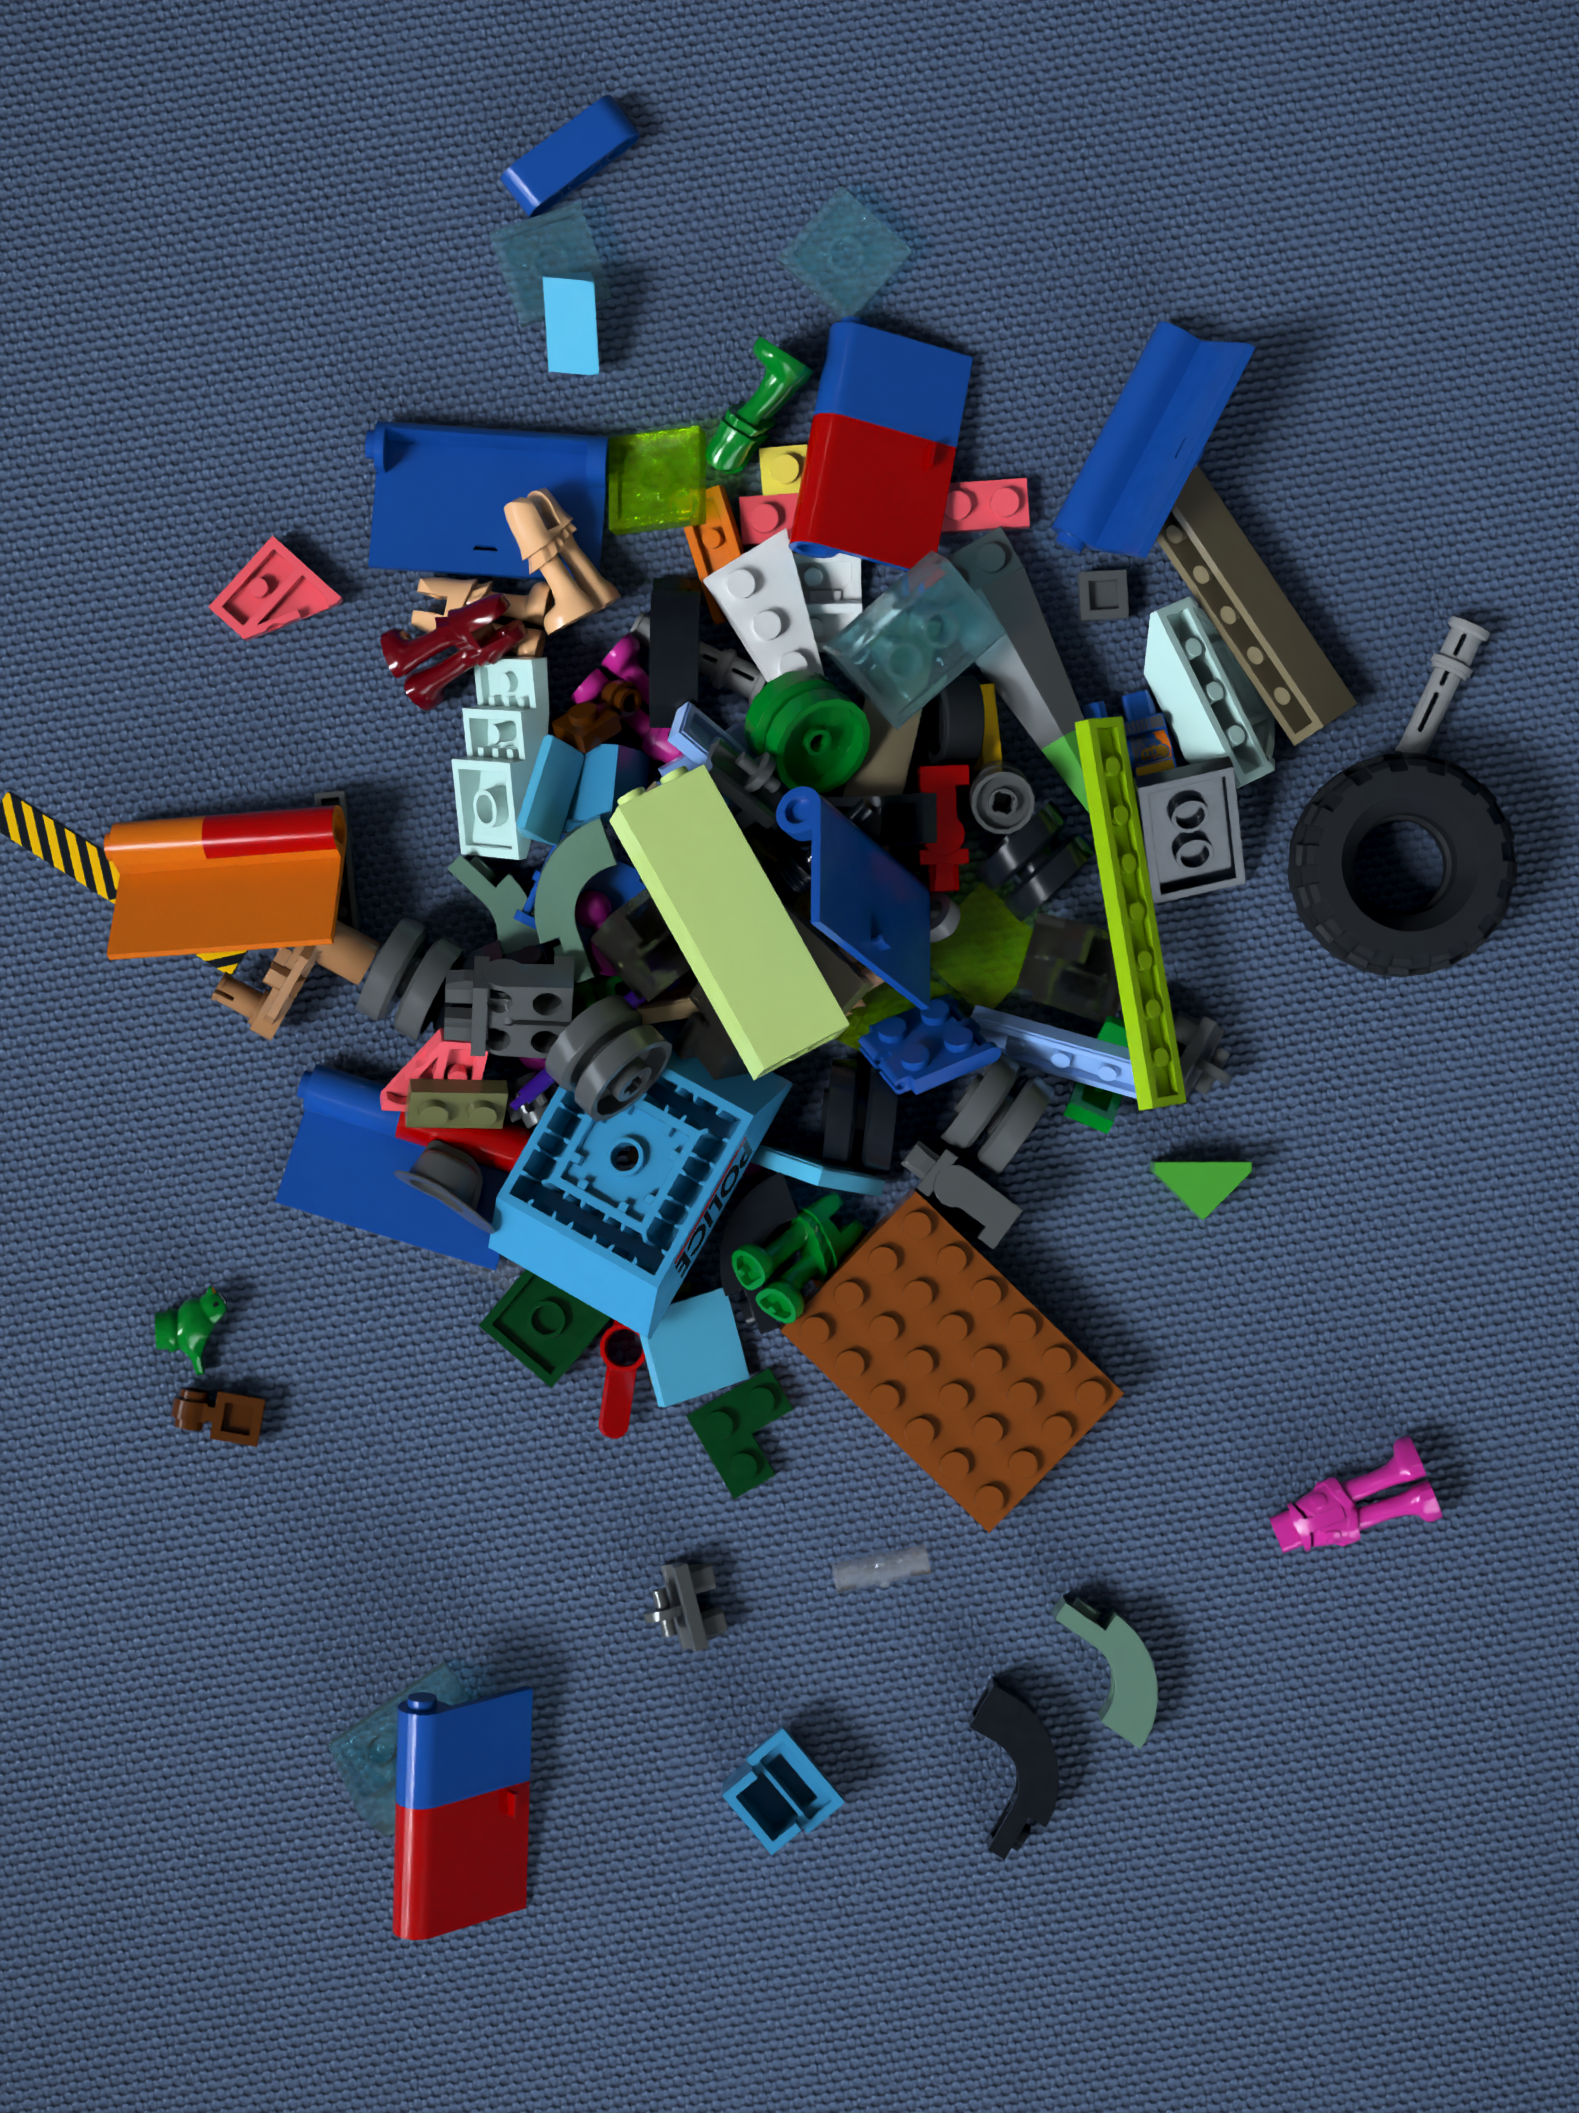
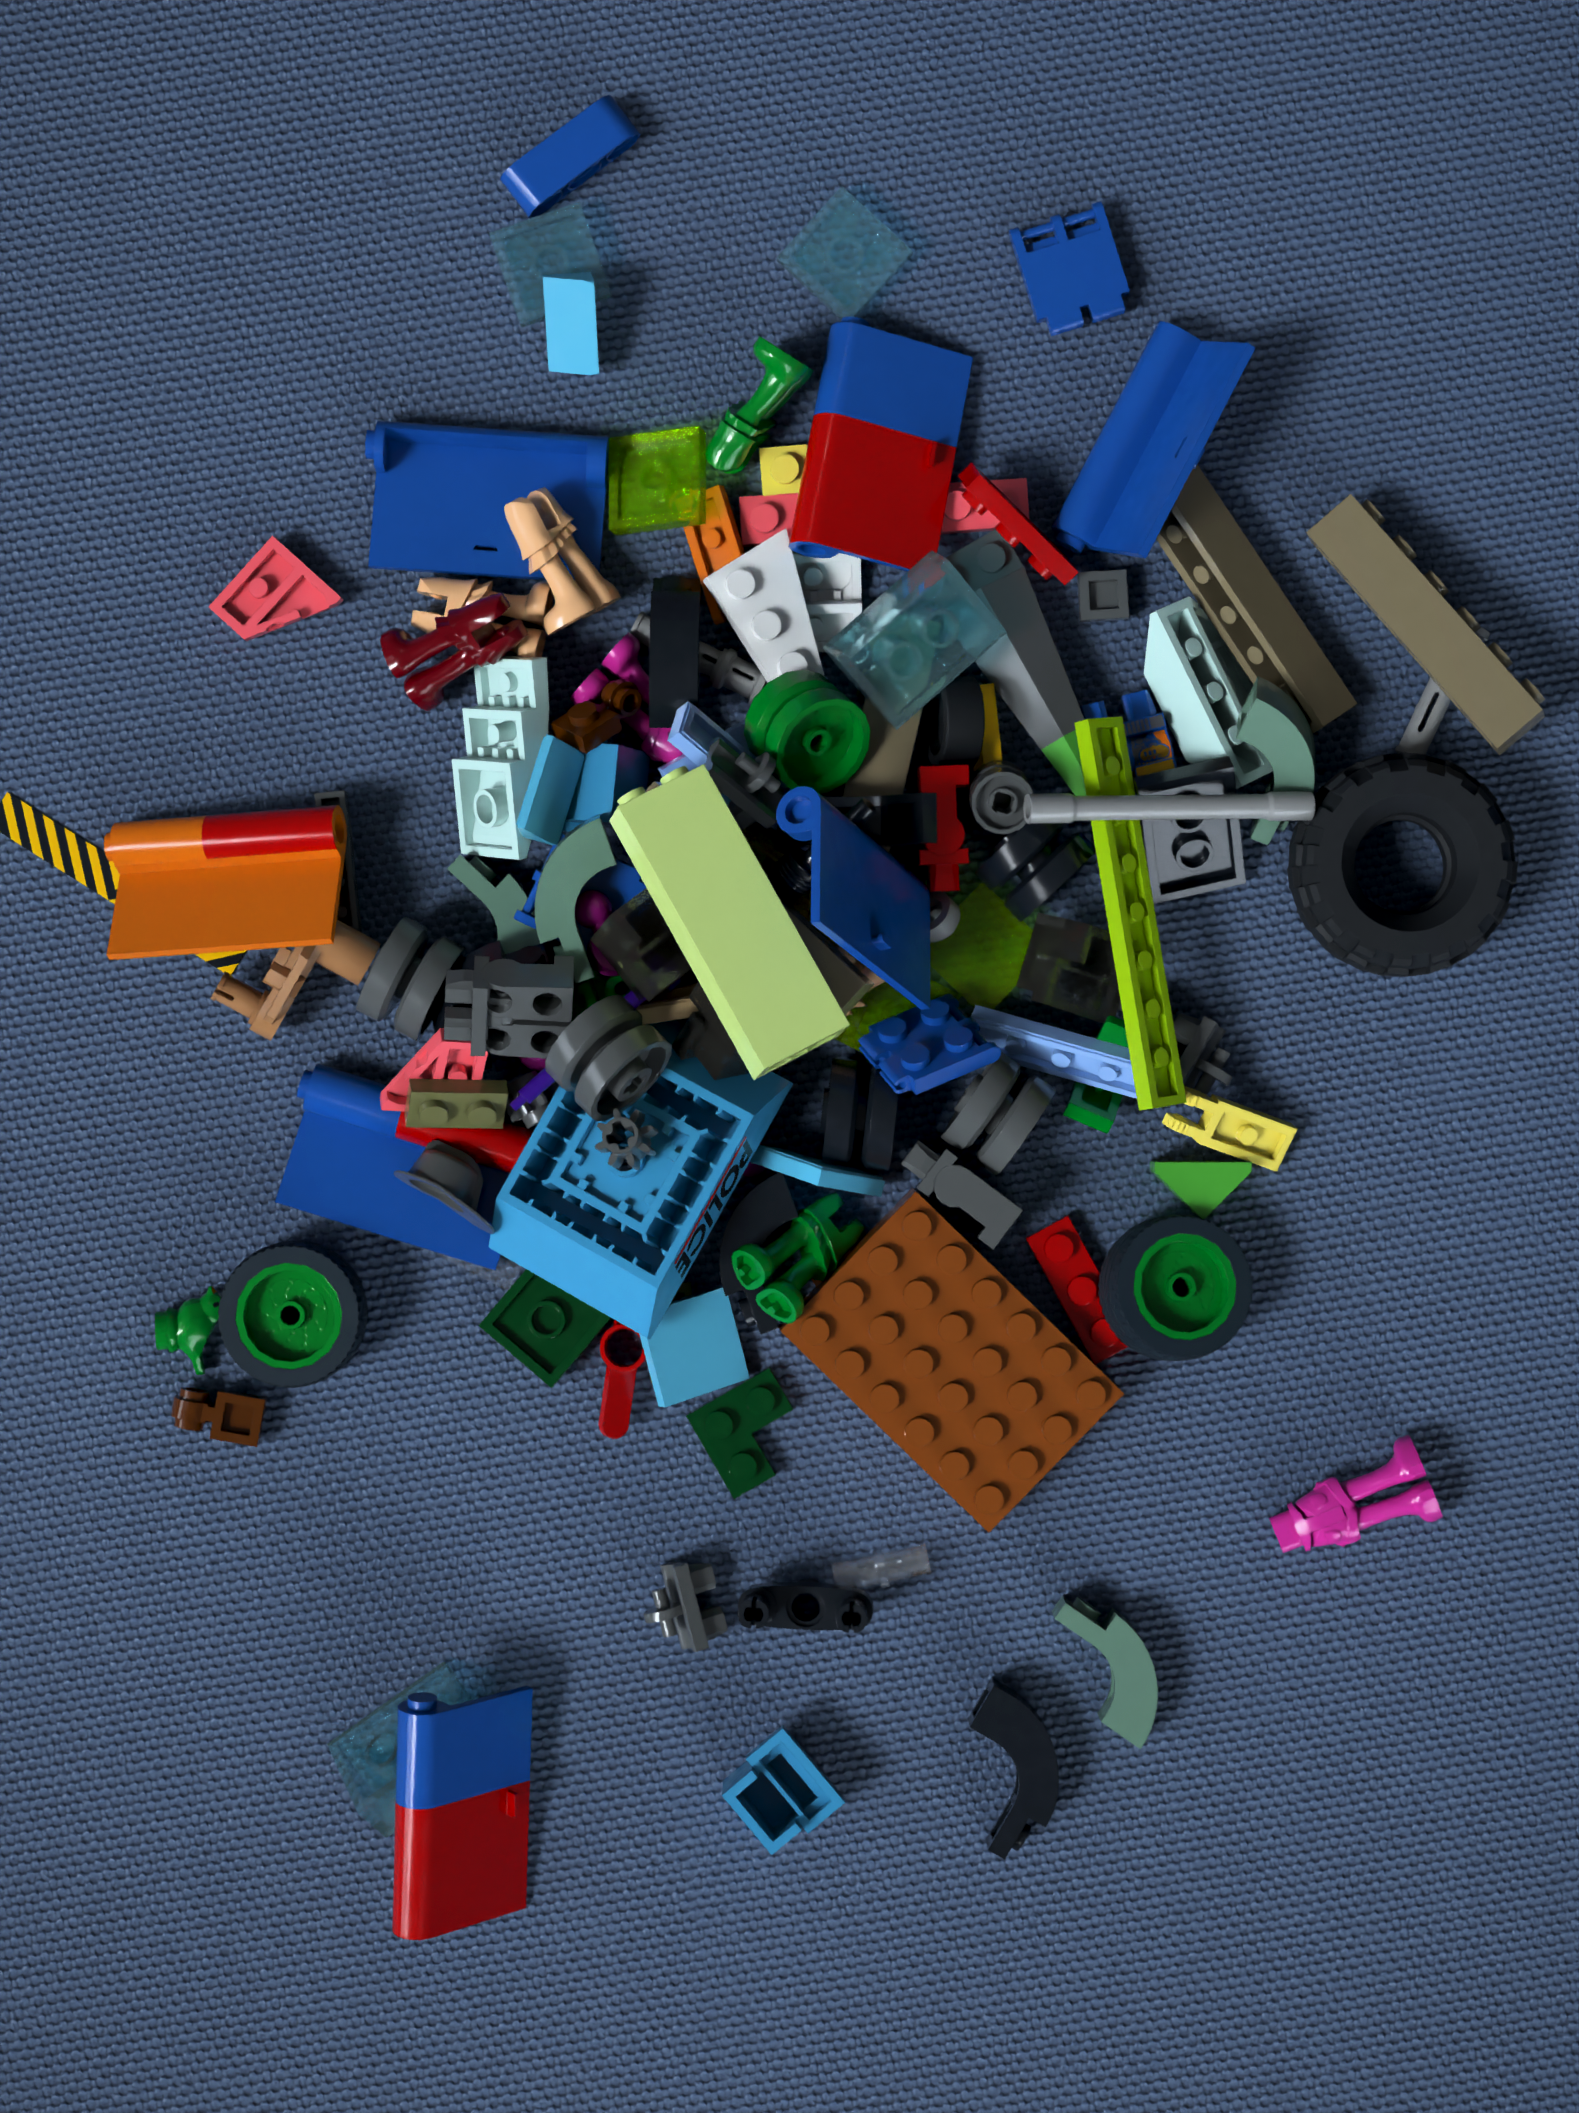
none -> wheel [218,1241,368,1388]
none -> dark grey gear [595,1108,659,1170]
none -> black connector [738,1578,874,1633]
none -> red plate [958,462,1079,585]
none -> blue plate [1008,201,1130,336]
none -> light grey piece [1023,791,1315,824]
none -> red plate [1025,1215,1128,1365]
none -> wheel [1098,1214,1253,1361]
none -> light yellow hinge [1162,1086,1298,1171]
none -> sand green arch [1236,676,1316,845]
none -> dark tan brick [1306,494,1545,756]

